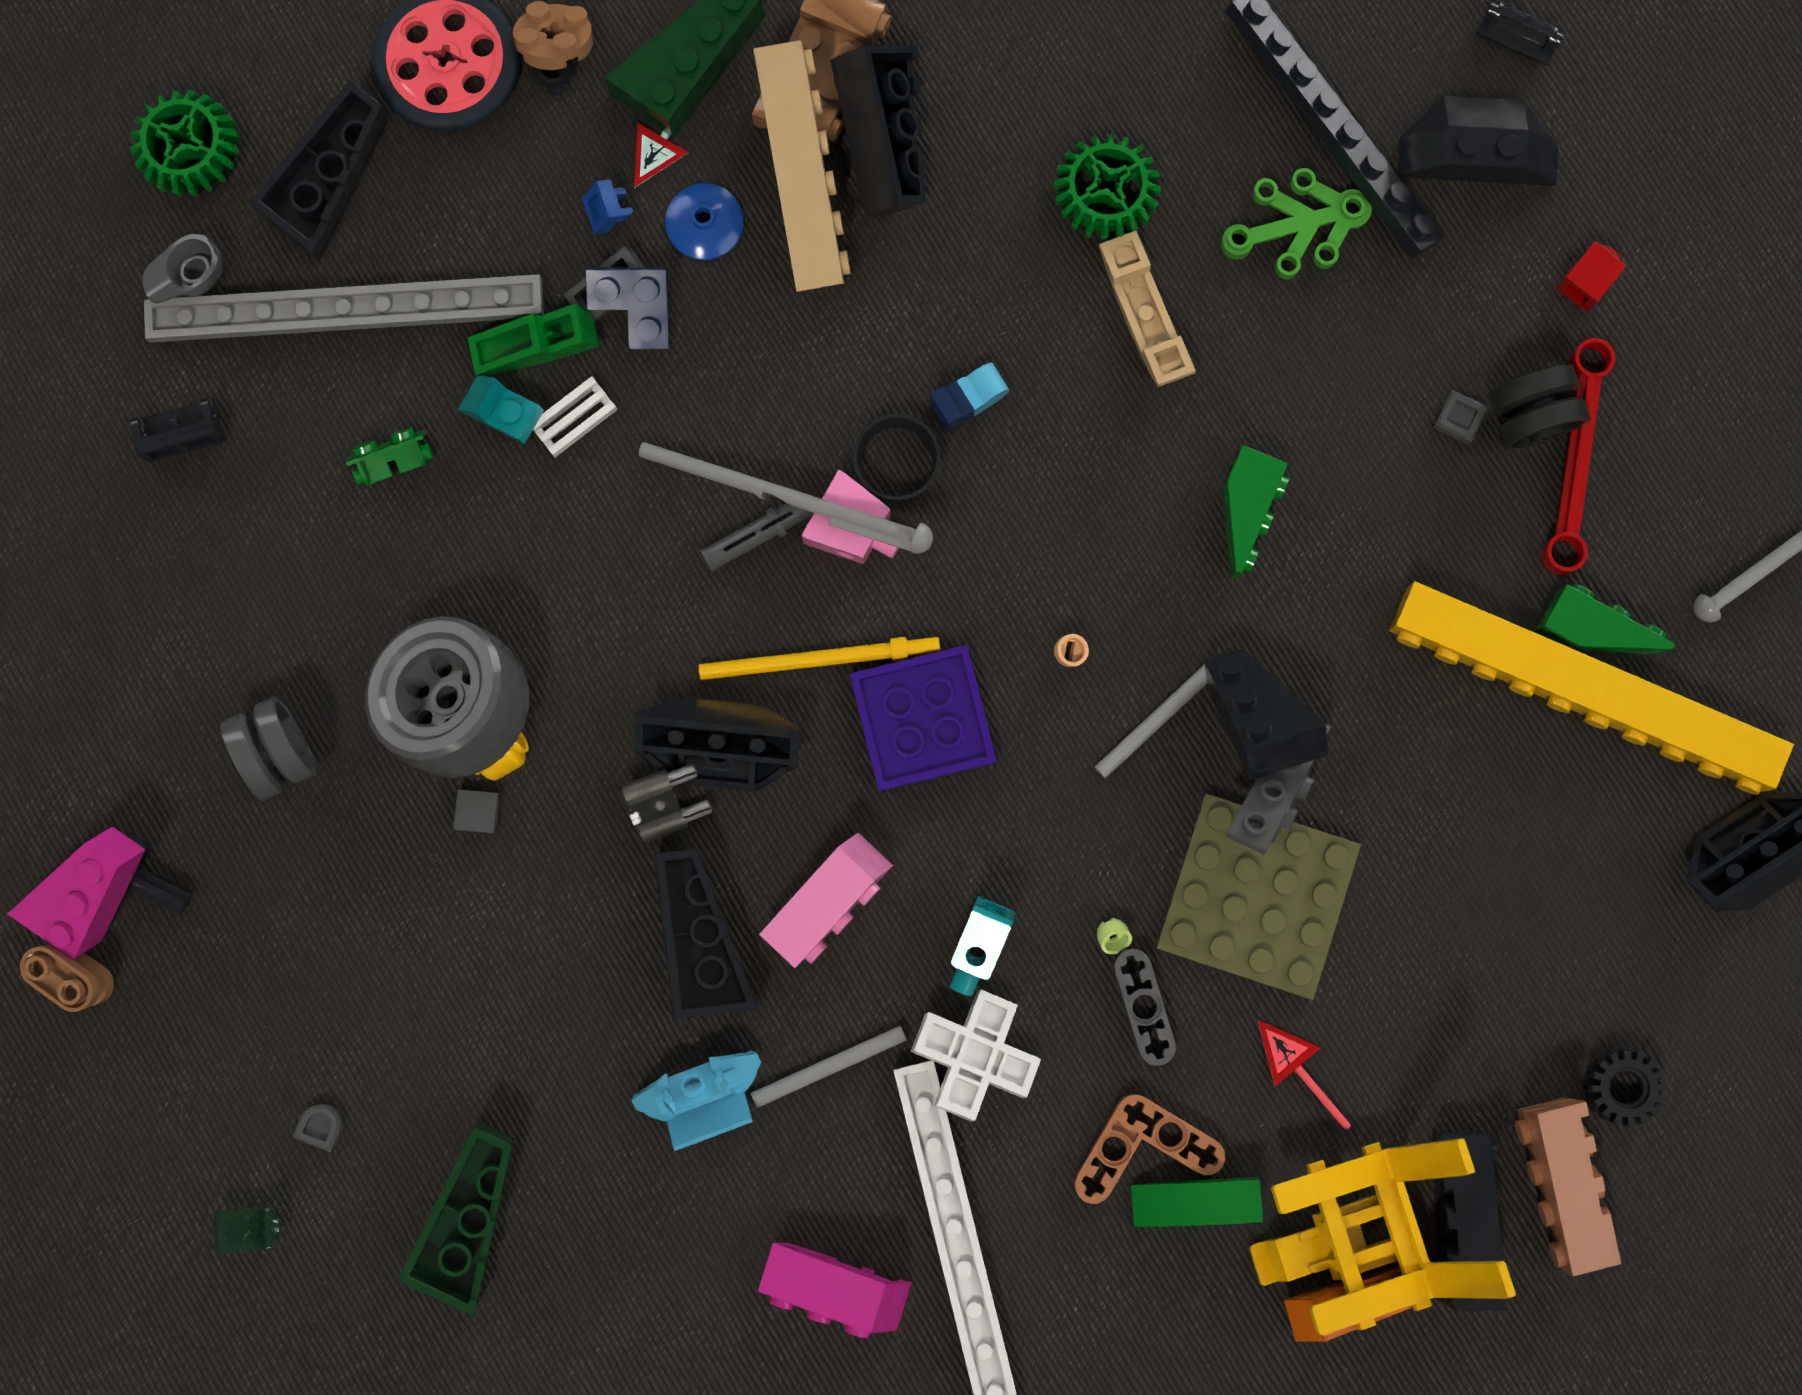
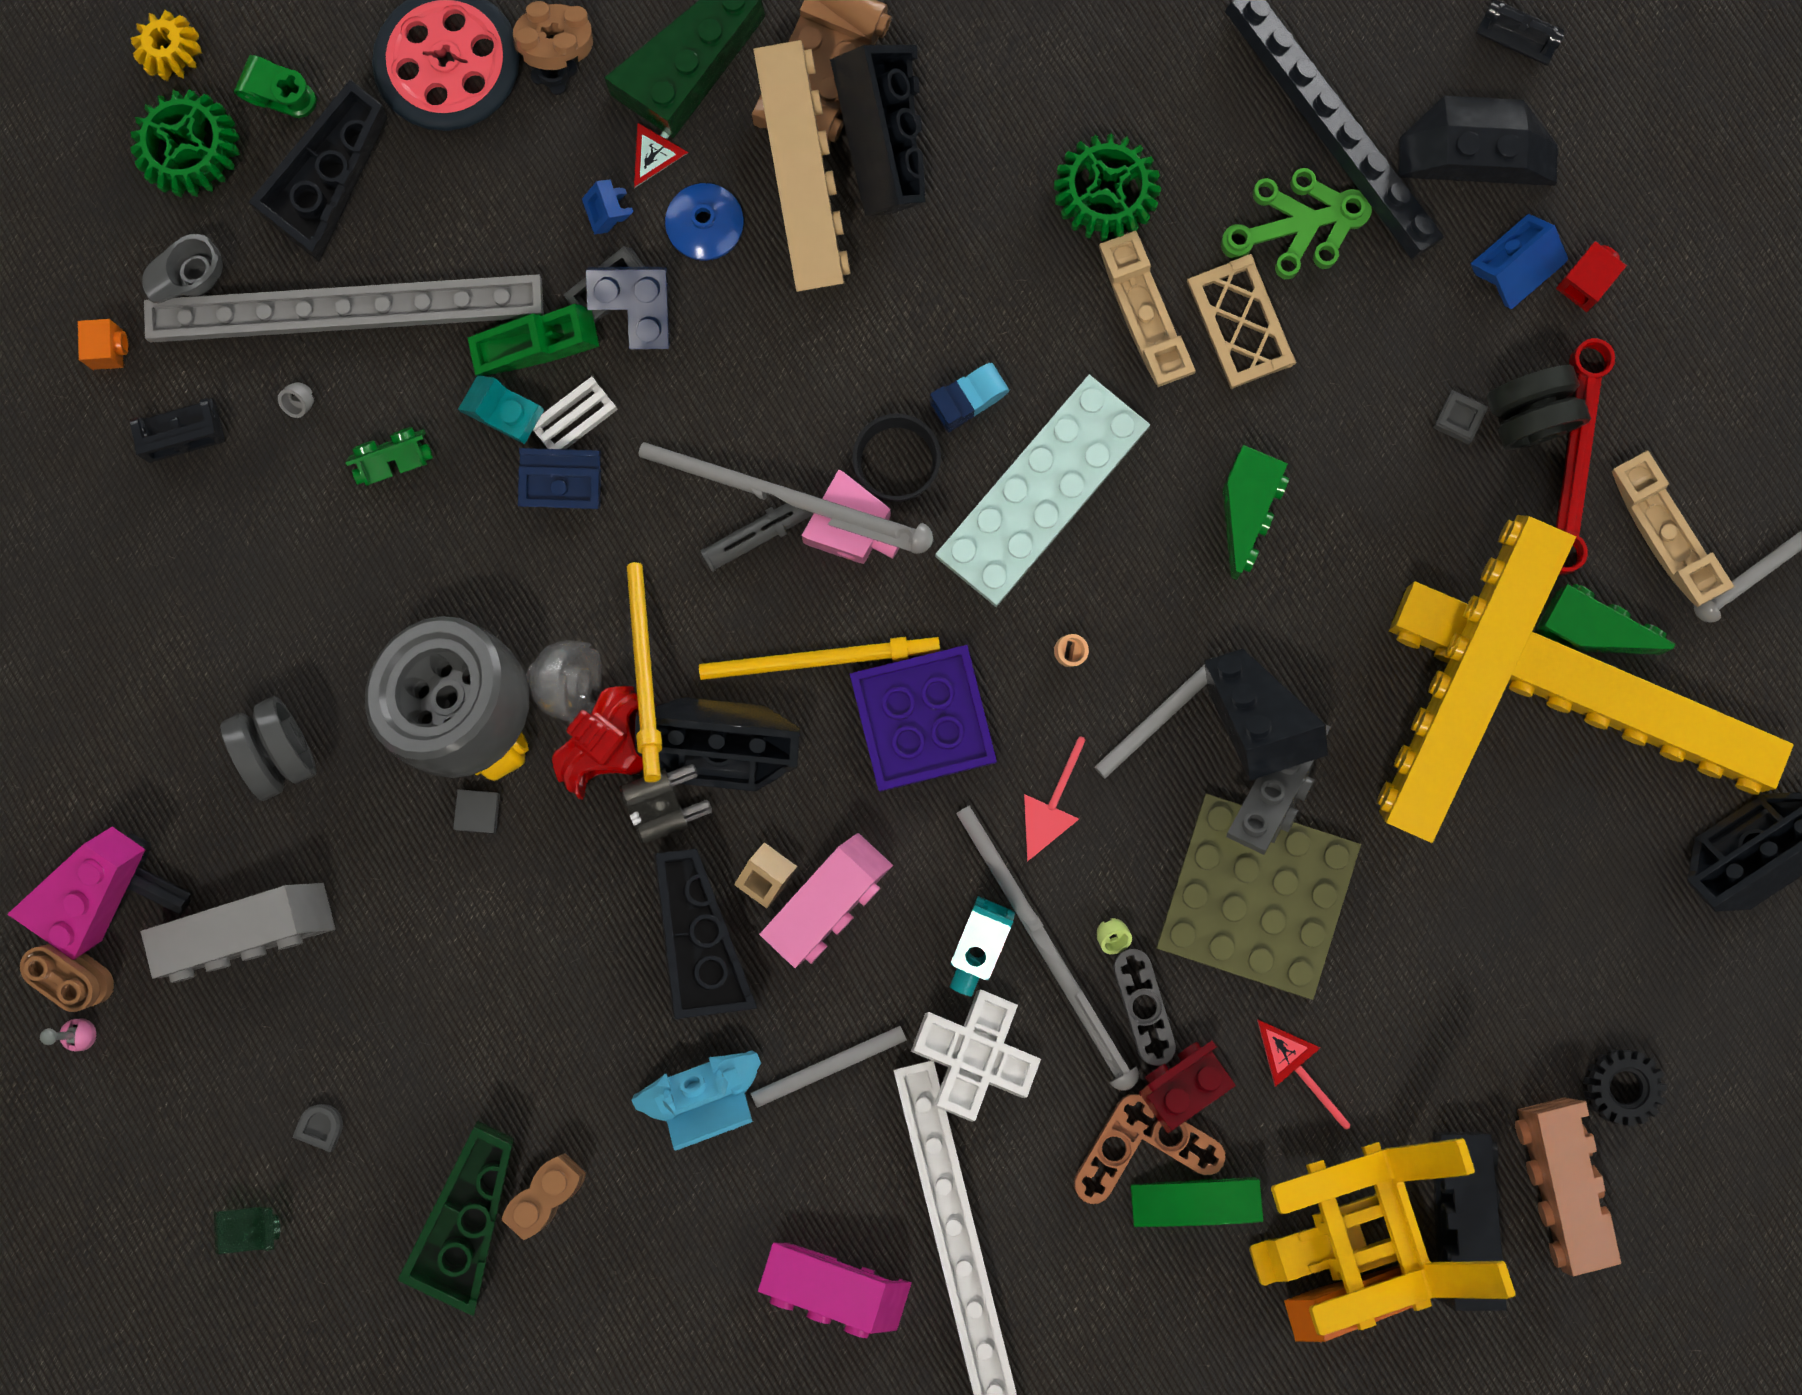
none -> bright pink hinge [40,1018,96,1052]
none -> orange plate [78,319,128,370]
none -> yellow gear [131,10,202,81]
none -> light grey wedge [140,883,336,983]
none -> green piece [234,55,317,118]
none -> light grey hinge [278,382,314,418]
none -> medium nougat brick [502,1153,586,1240]
none -> dark blue plate [518,448,601,509]
none -> clear cylinder [527,640,602,722]
none -> red piece [552,686,657,800]
none -> yellow bar [627,562,662,782]
none -> tan plate [734,842,797,908]
none -> light aqua plate [935,374,1150,607]
none -> light grey bar [956,805,1139,1090]
none -> coral piece [1024,736,1085,862]
none -> dark red bracket [1139,1040,1236,1133]
none -> tan window [1187,254,1297,389]
none -> yellow brick [1377,515,1577,843]
none -> blue panel [1471,214,1568,309]
none -> tan slope [1612,451,1734,607]

